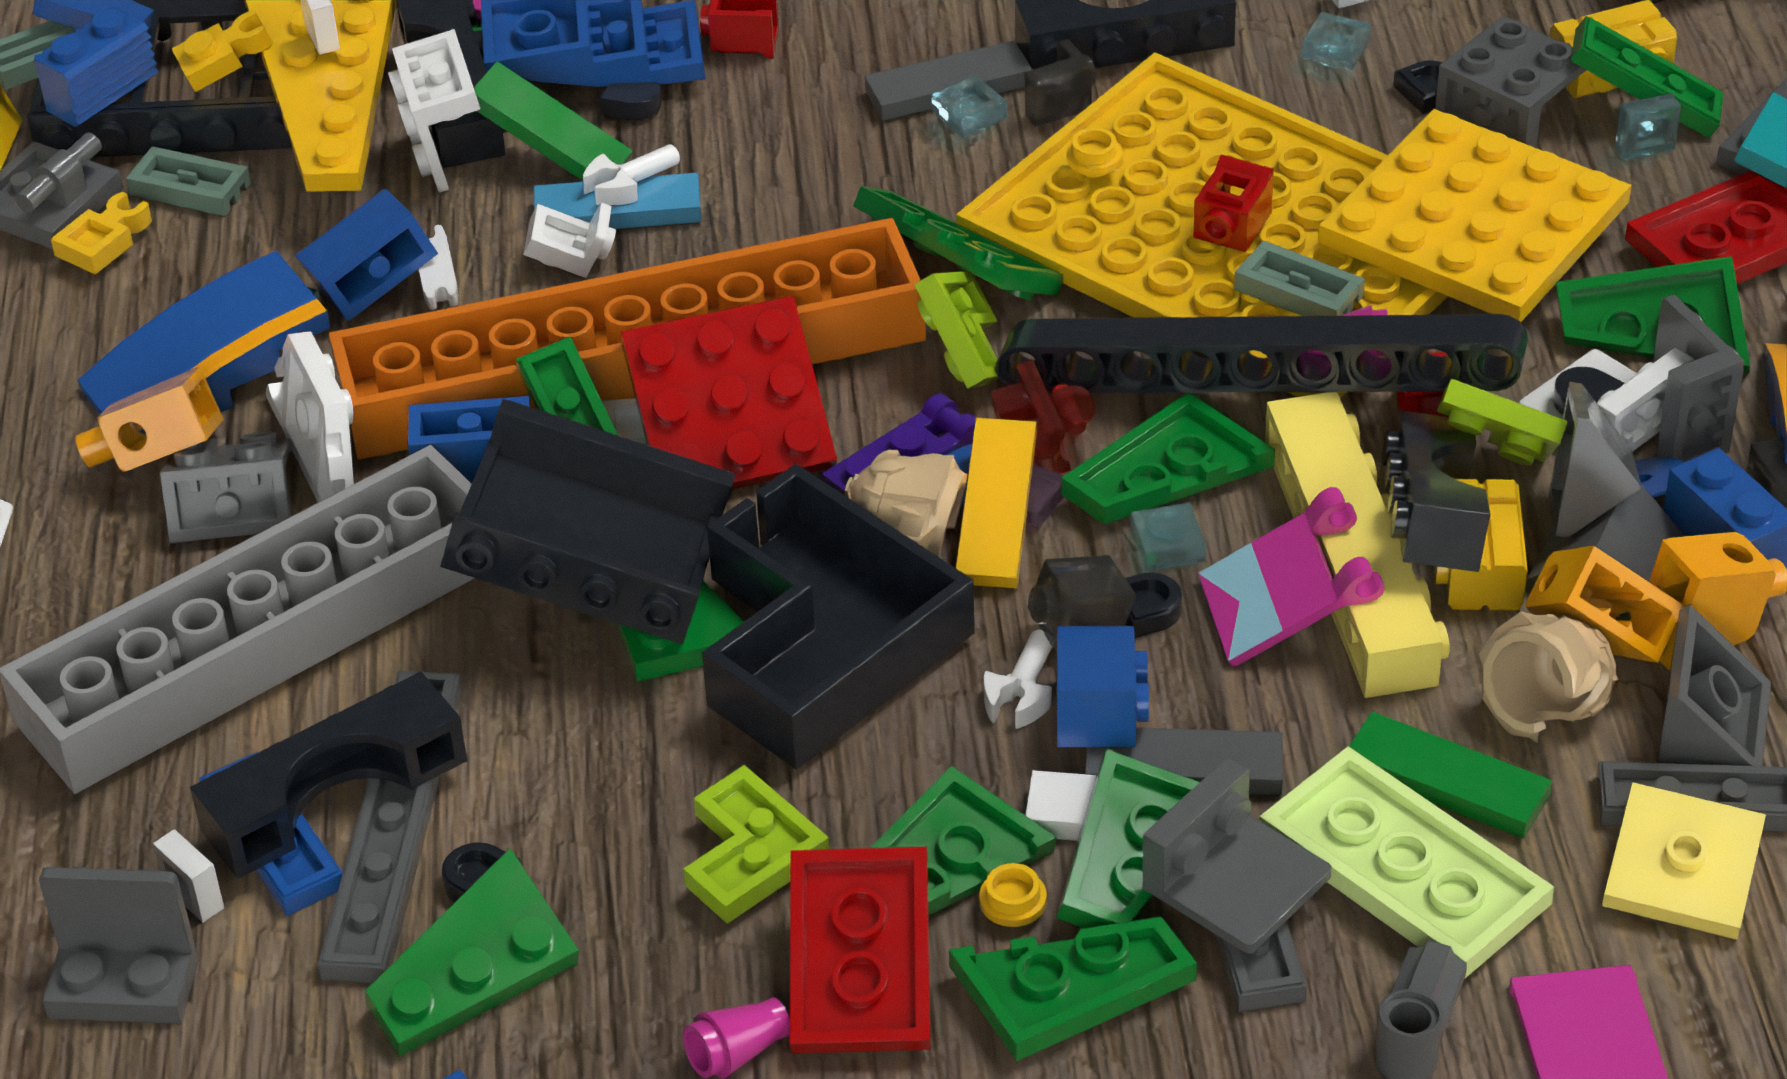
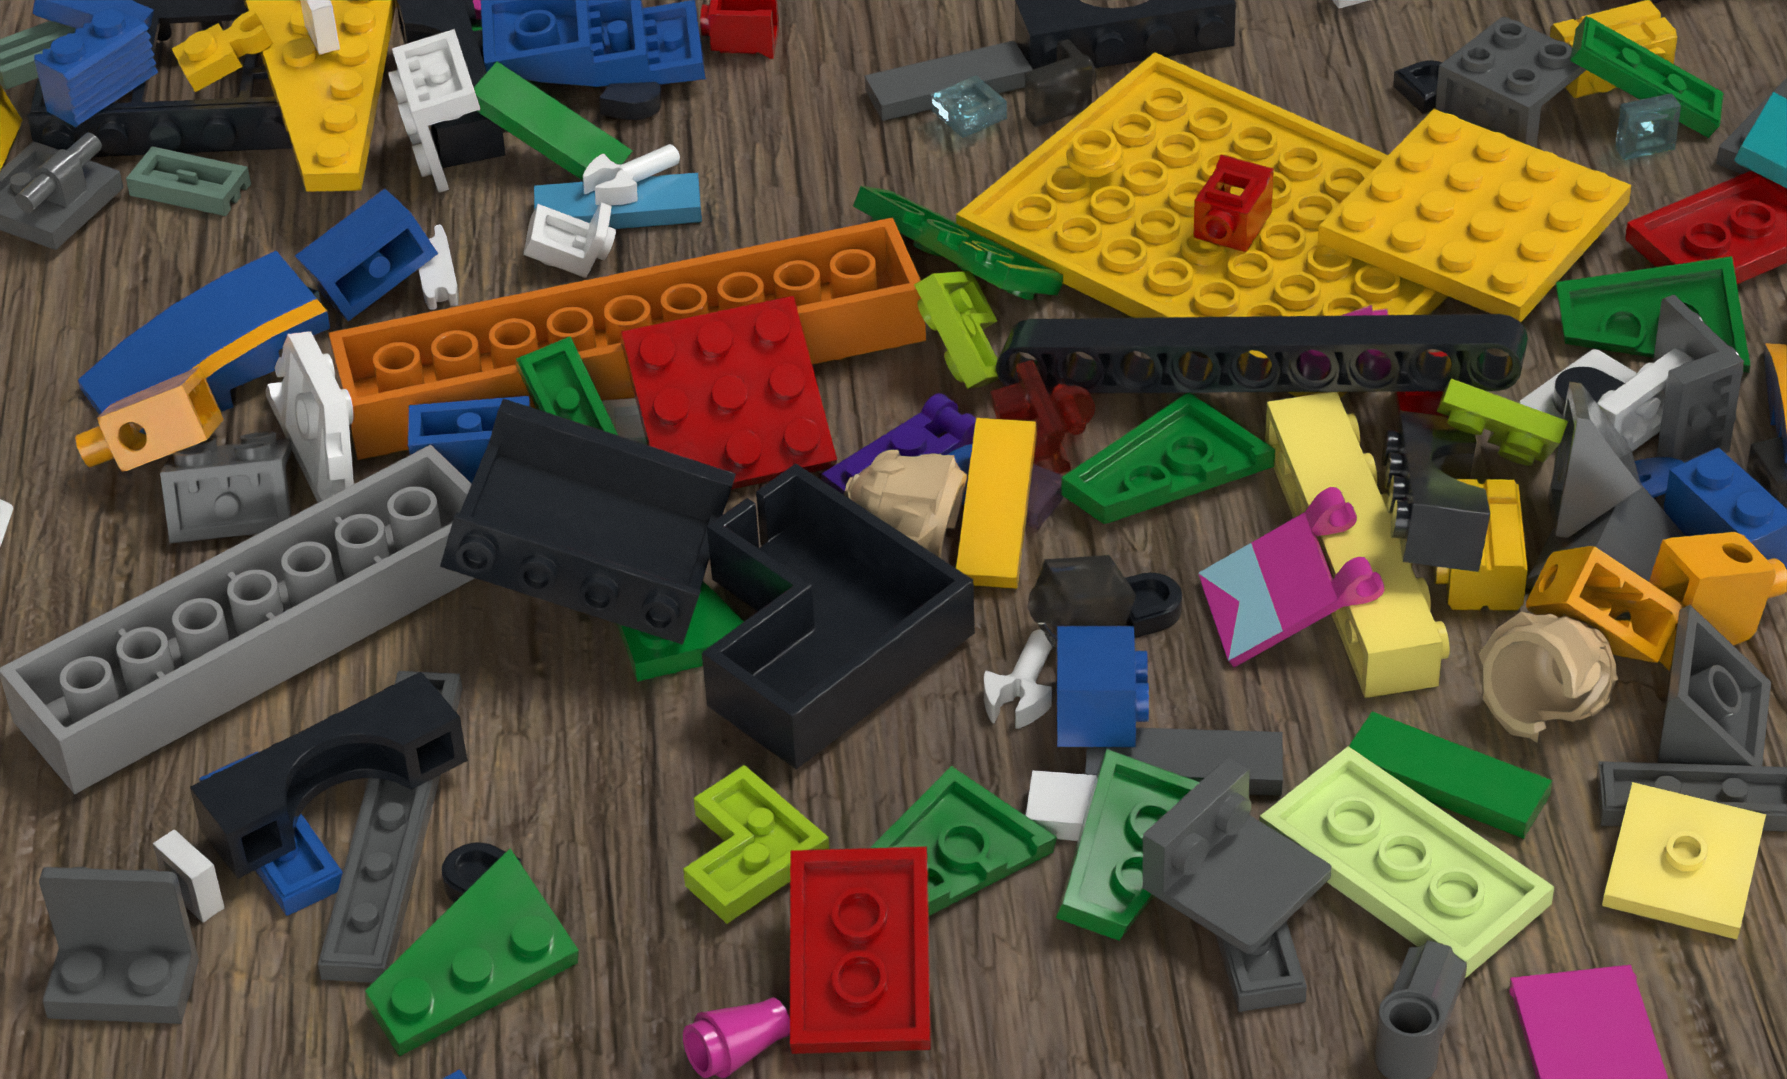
yellow plate [51,192,152,275] -> none
green wing [949,917,1197,1062] -> none
yellow plate [979,863,1047,927] -> none
clear light blue plate [1131,503,1206,571] -> none
sand green tile [1234,240,1365,316] -> none
clear light blue plate [1302,12,1371,70] -> none

